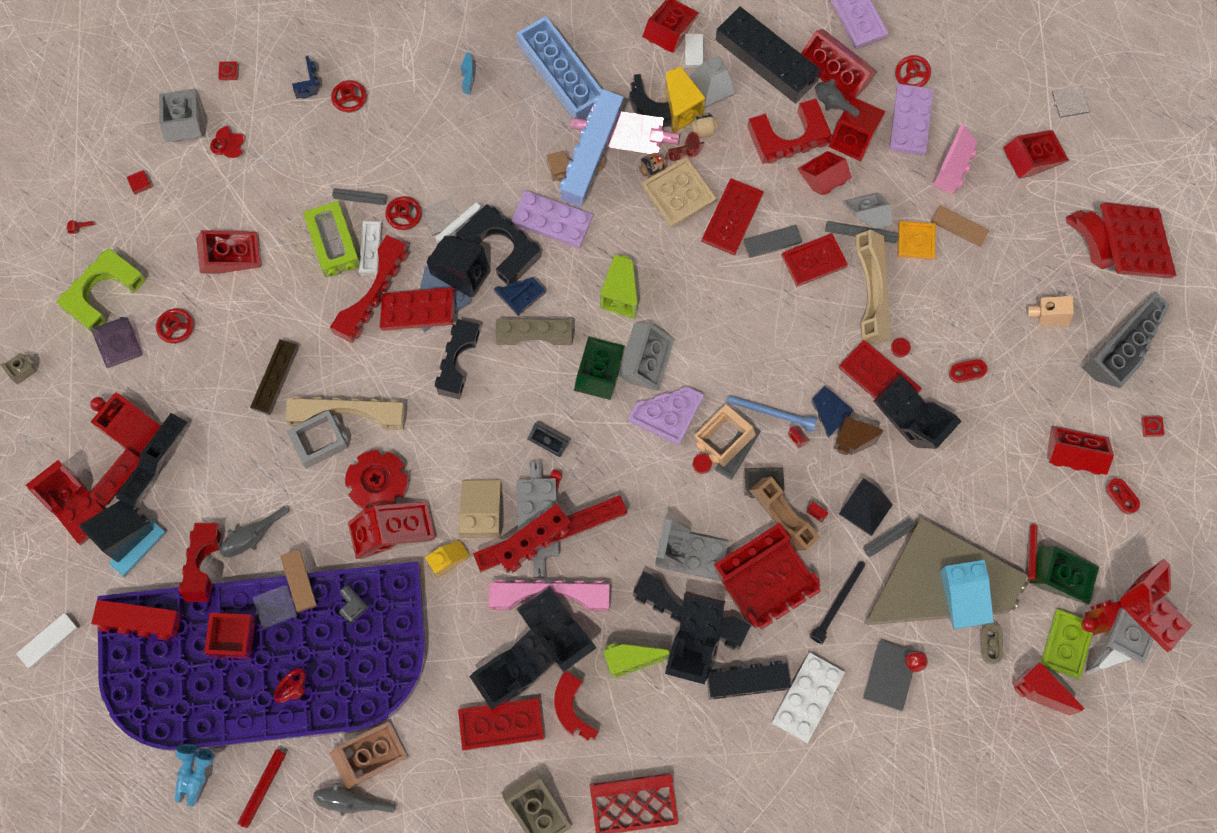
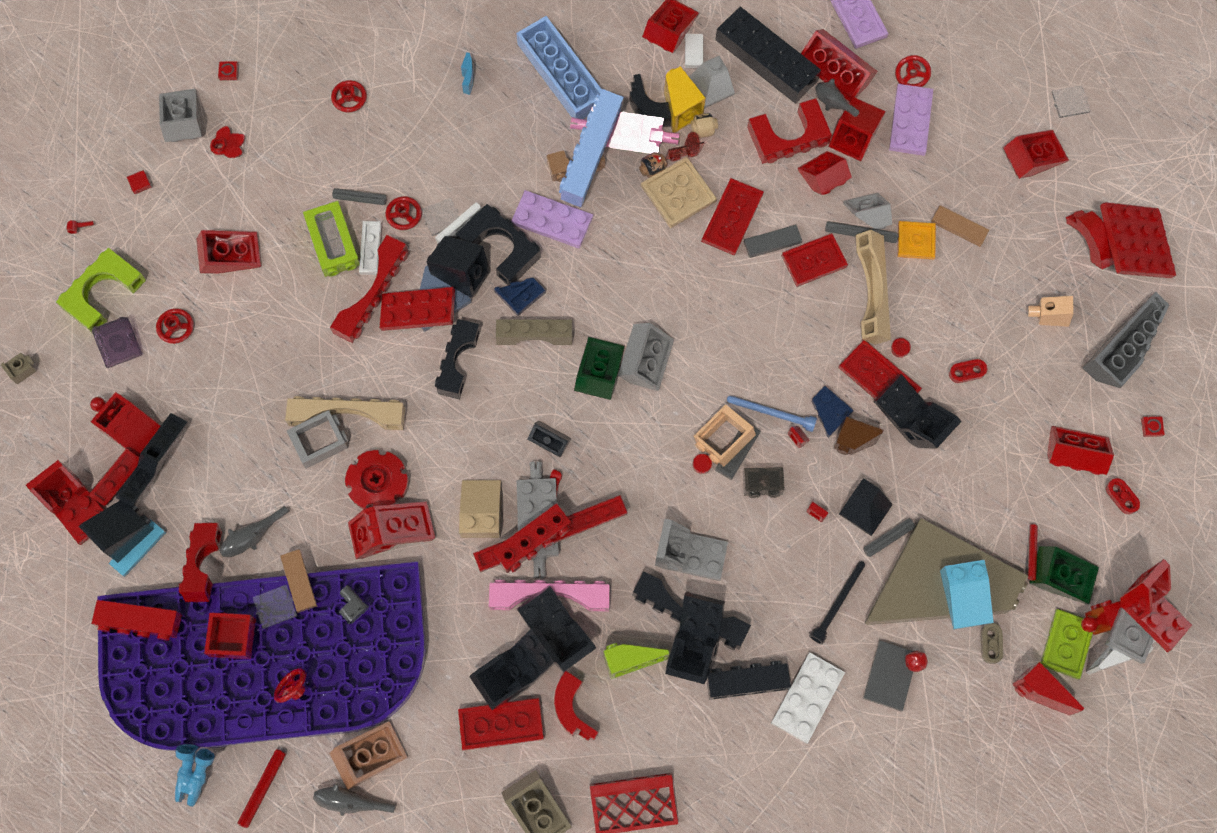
white tile [16,613,79,669] -> none
dark brown plate [250,339,298,415] -> none
dark blue bracket [292,55,319,99] -> none
yellow slope [424,540,470,578] -> none
lime slope [600,255,637,319] -> none
lavender plate [627,387,704,446] -> none
red slope [714,523,821,630] -> none
medium nougat arch [749,477,820,550] -> none
bright pink slope [933,124,978,194] -> none

